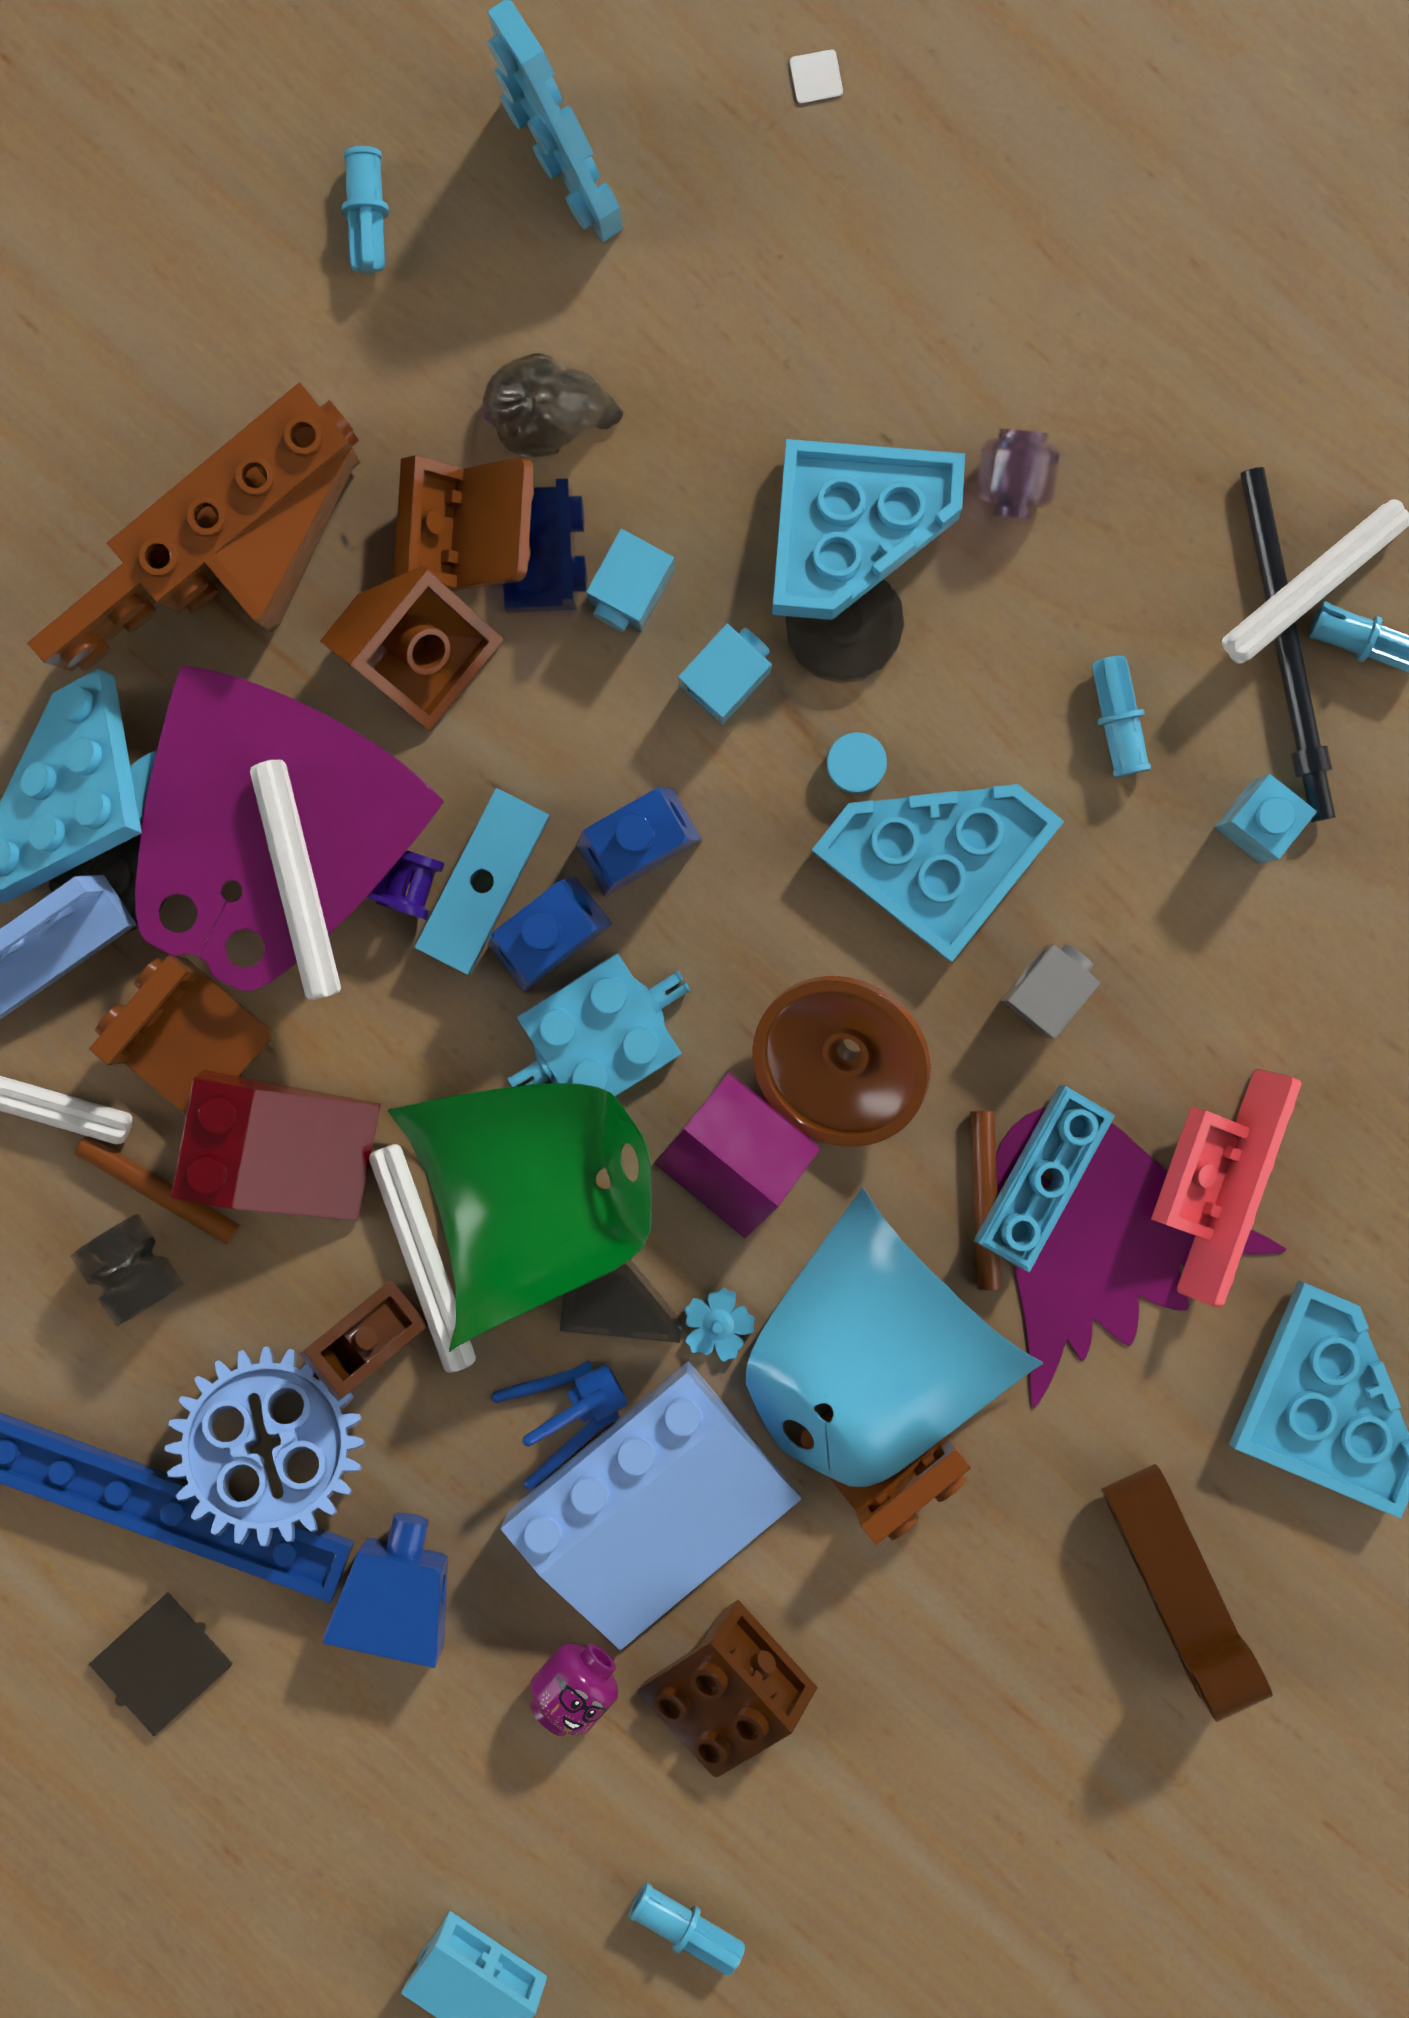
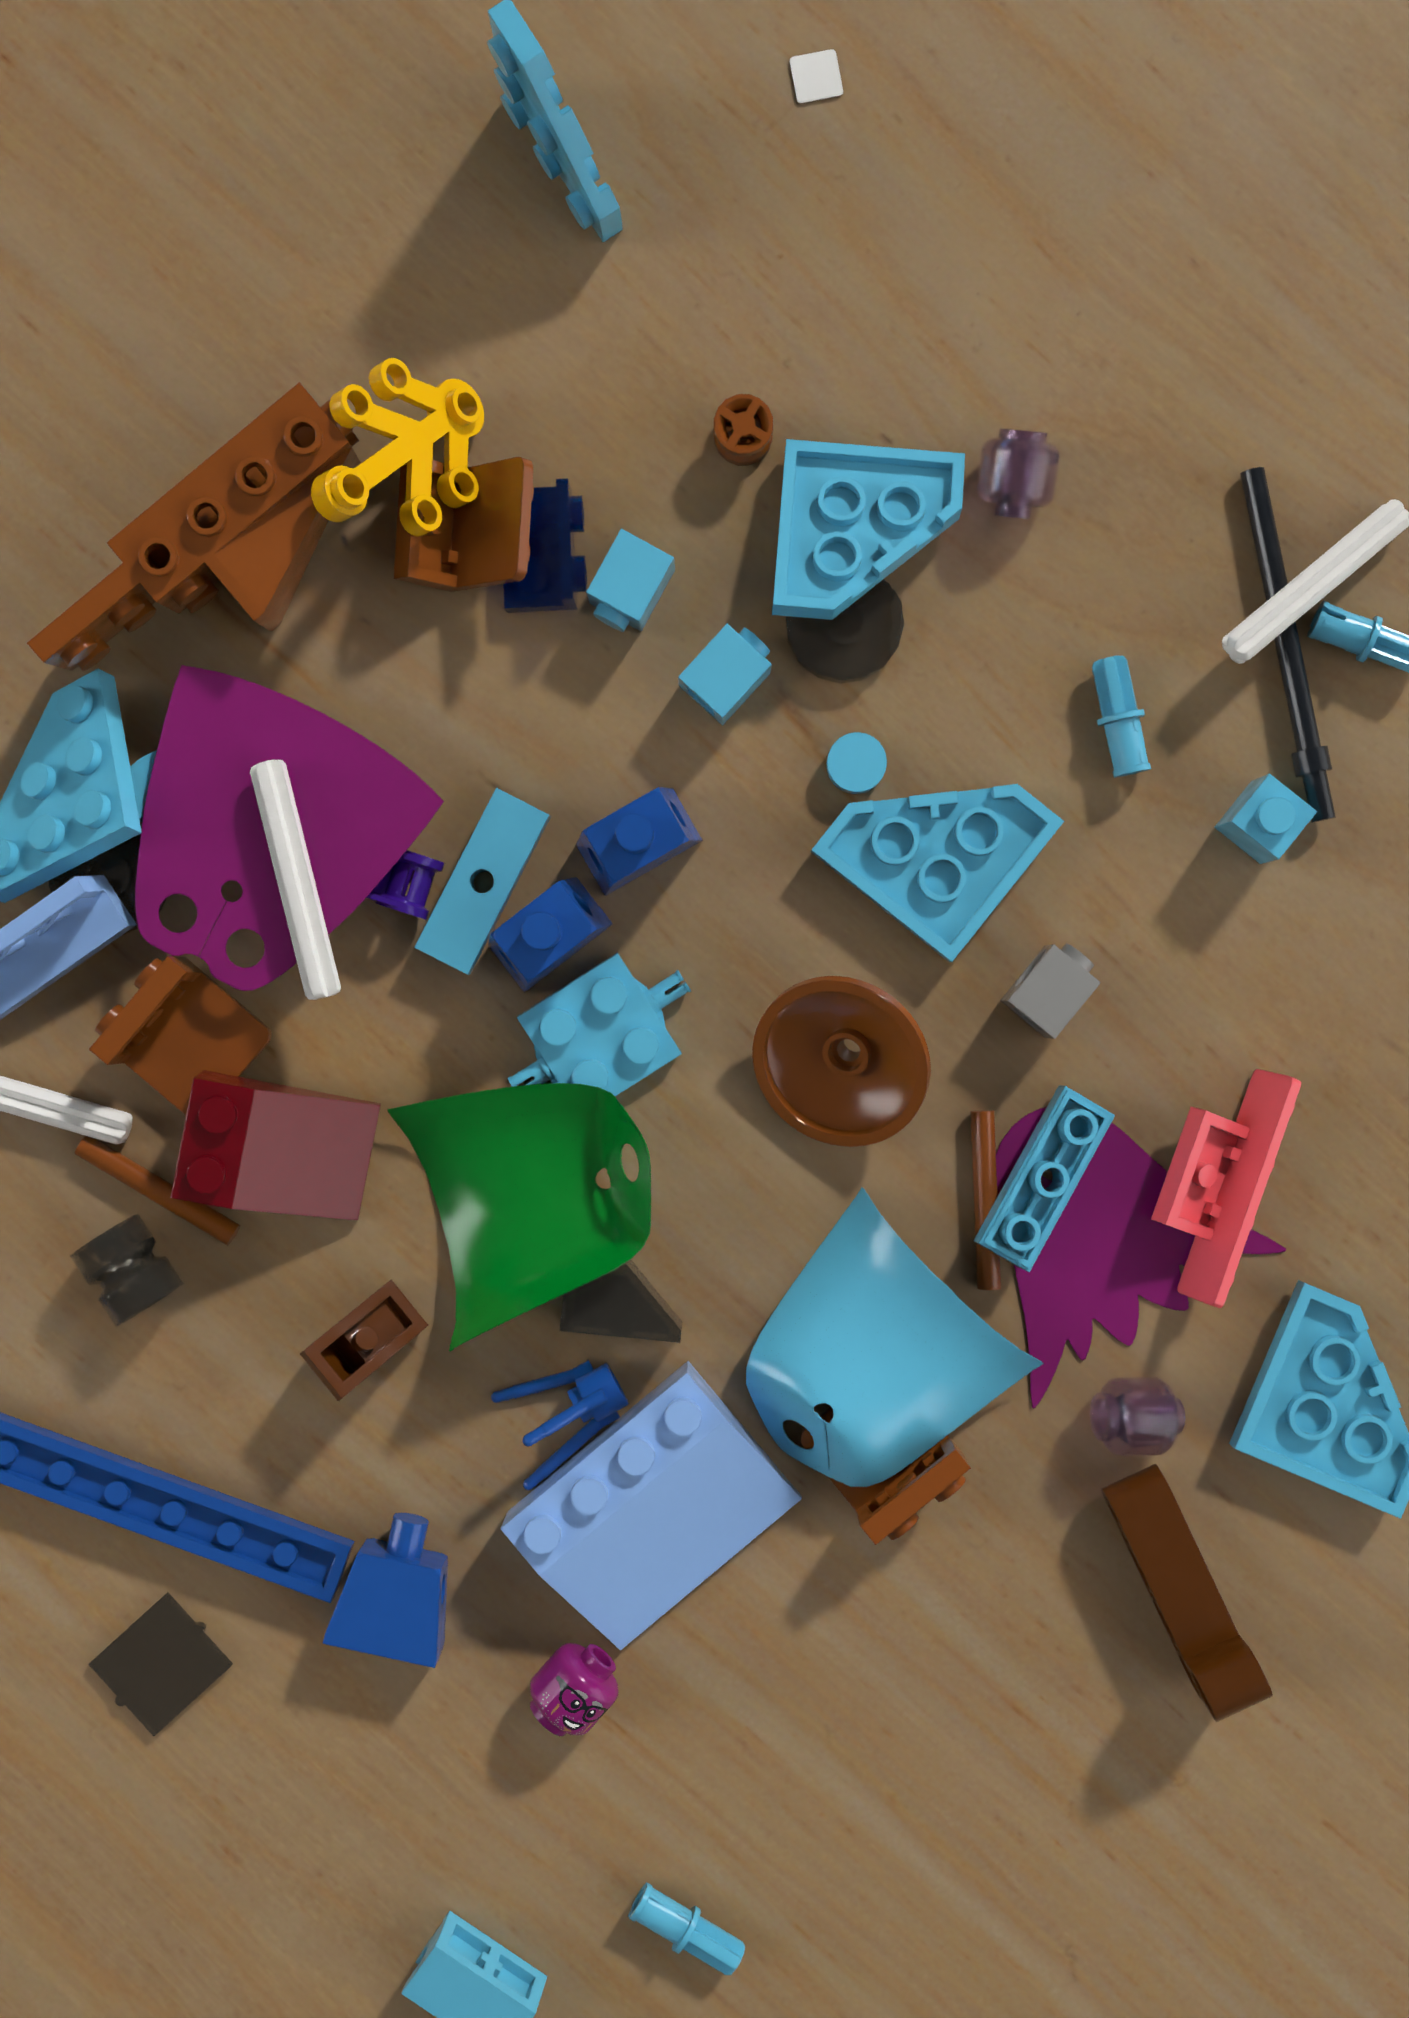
light blue gear [165,1347,365,1547] -> none
dark orange slope [320,566,504,731] -> none
medium azure axle [341,146,389,275] -> none
white axle [369,1144,476,1373] -> none
clear smoke hair [483,353,623,457] -> none
reddish brown bracket [638,1600,818,1777] -> none
magenta slope [654,1072,821,1238] -> none
medium azure plant [684,1287,755,1361] -> none
none -> yellow plant [311,358,484,537]
none -> dark orange wheel [714,394,773,466]
none -> head [1090,1377,1185,1456]

